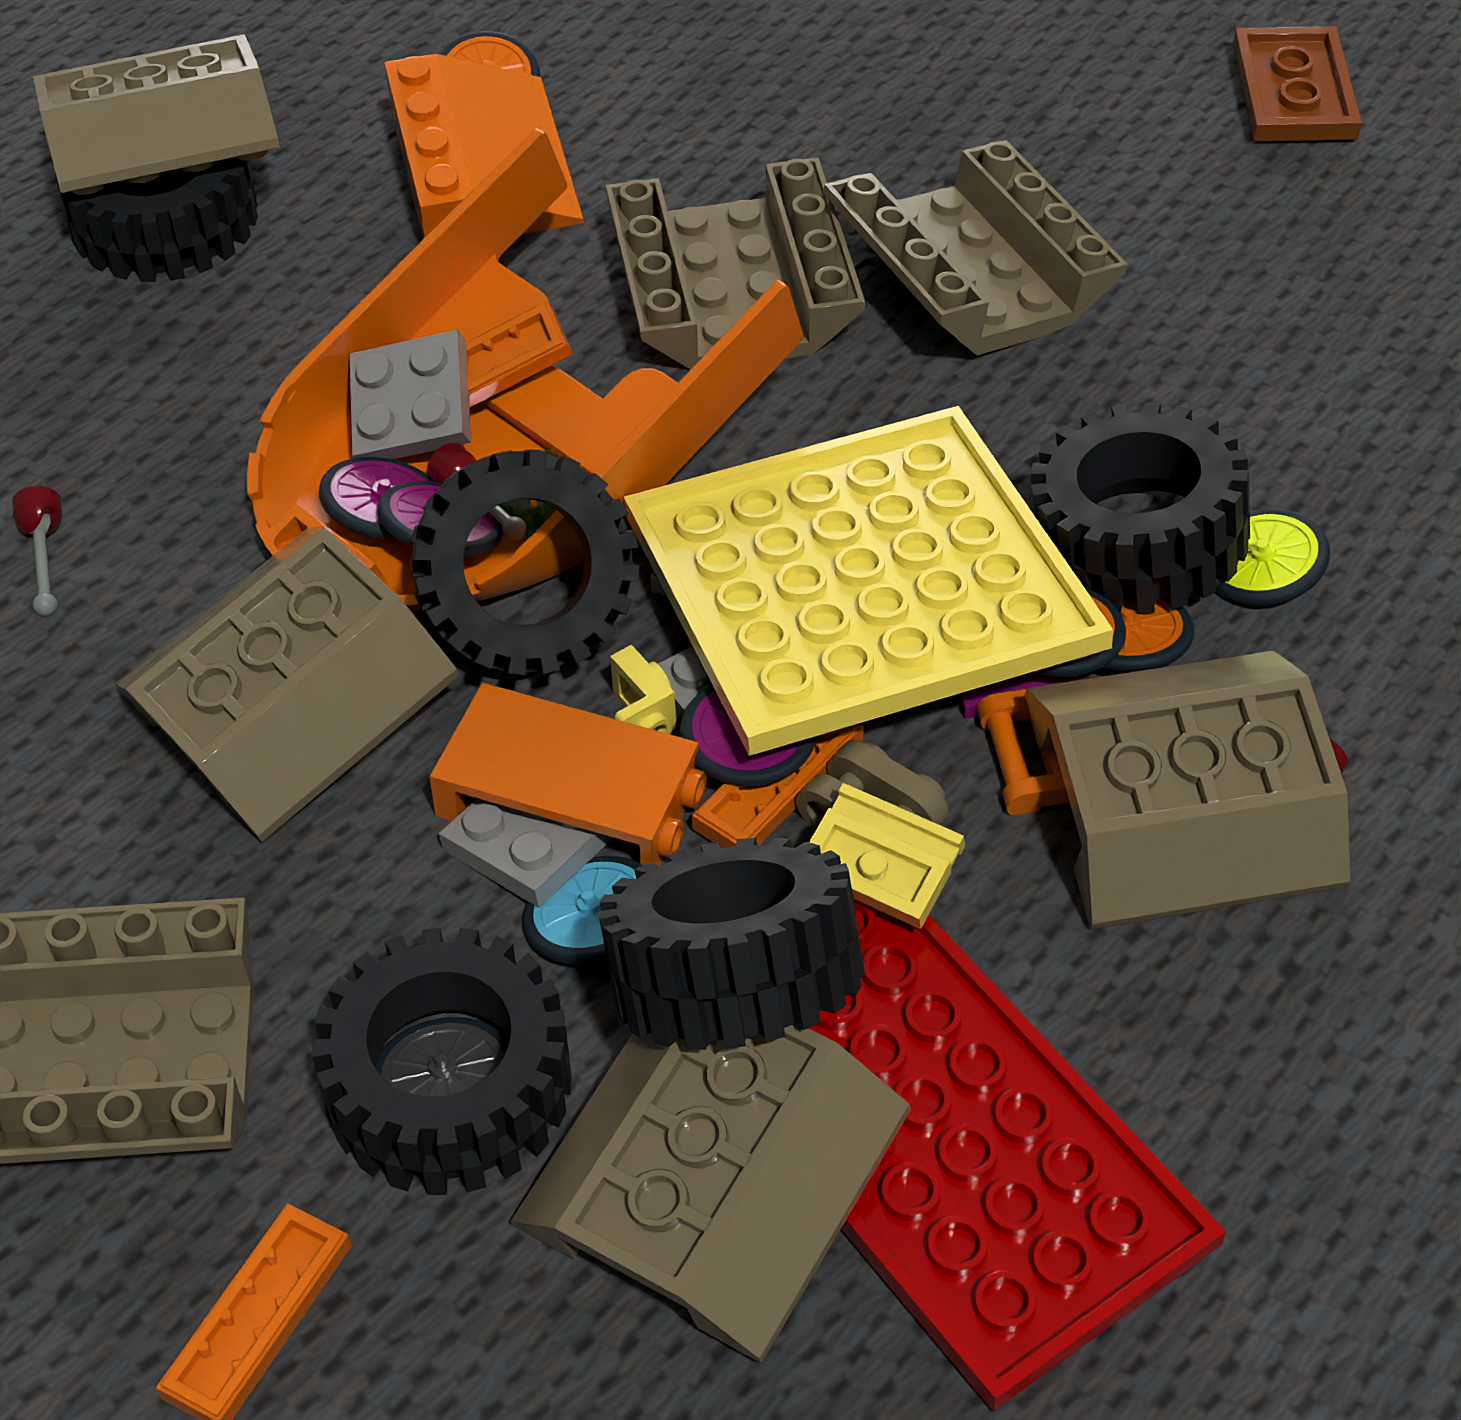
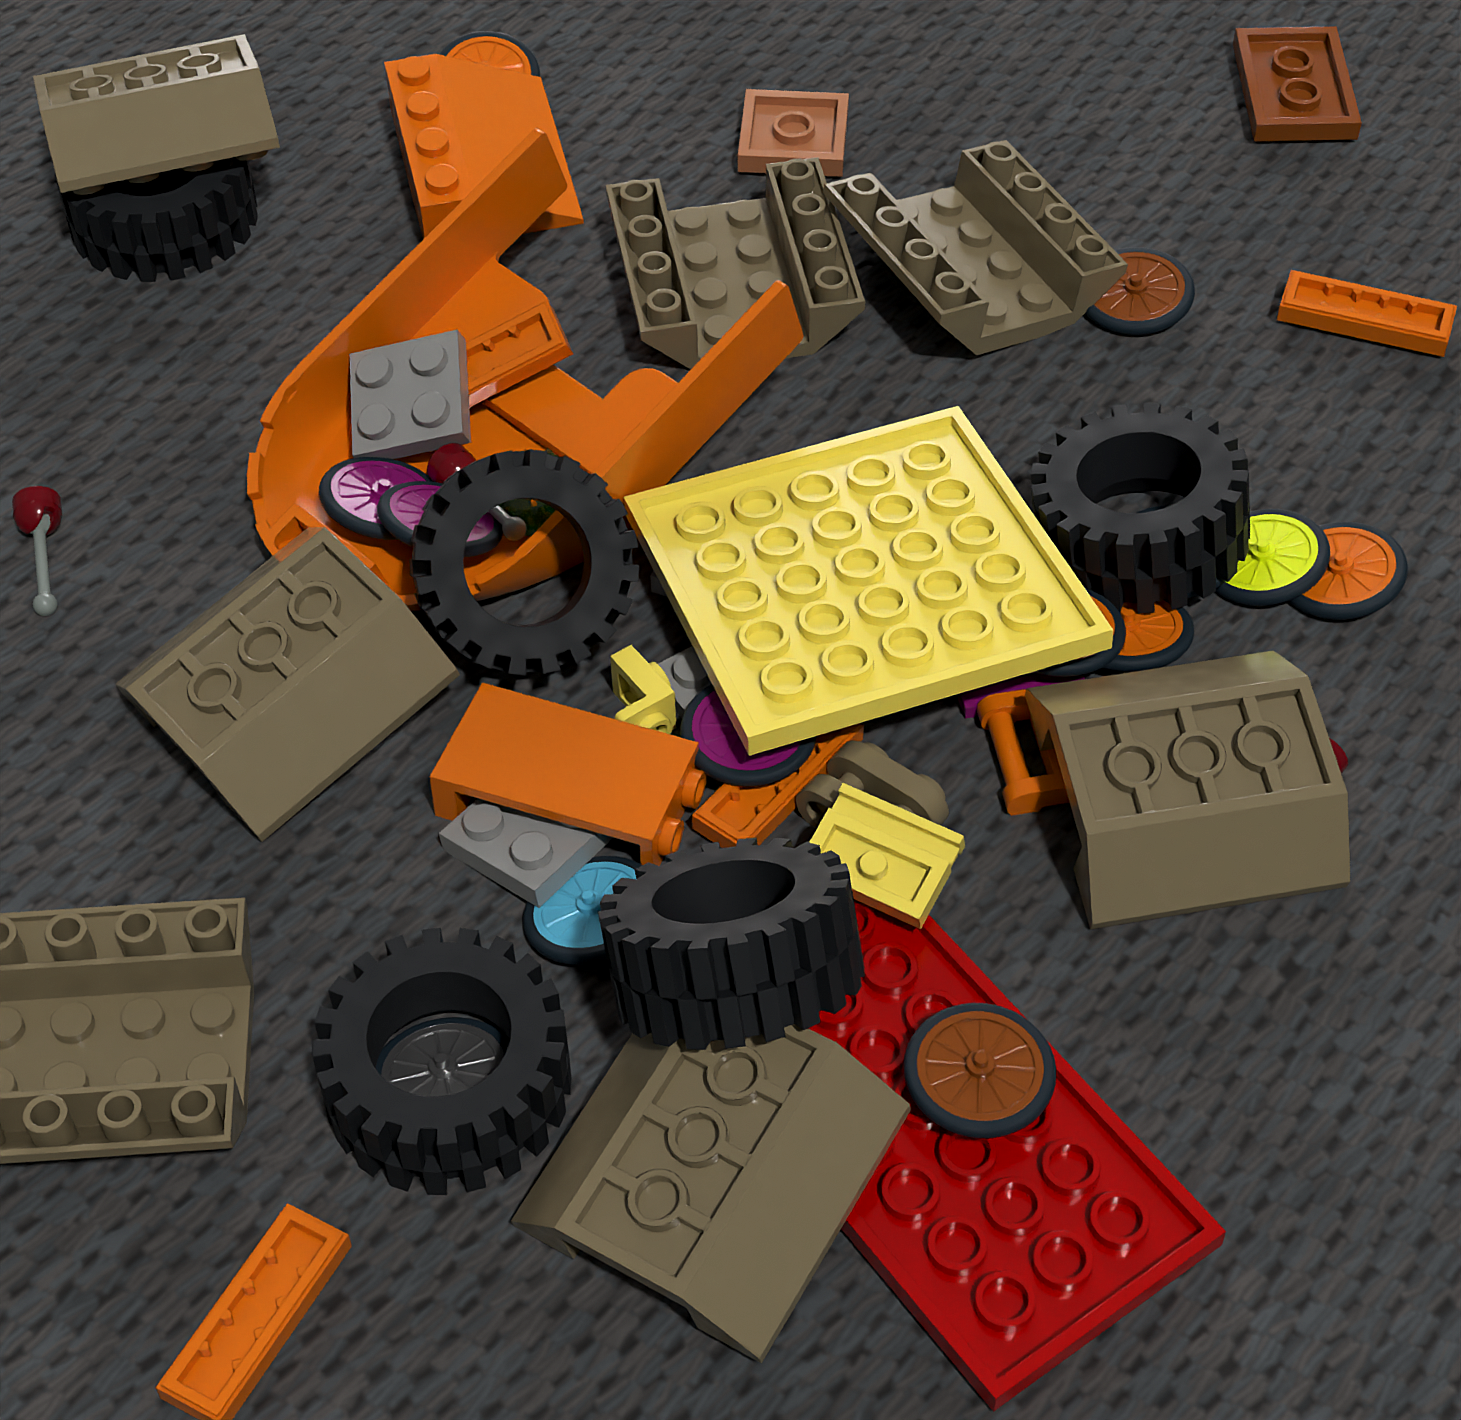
none -> nougat plate [738,89,849,177]
none -> dark orange wheel [903,1003,1056,1138]
none -> dark orange wheel [1085,247,1195,335]
none -> orange plate [1277,270,1457,357]
none -> orange wheel [1288,522,1408,620]

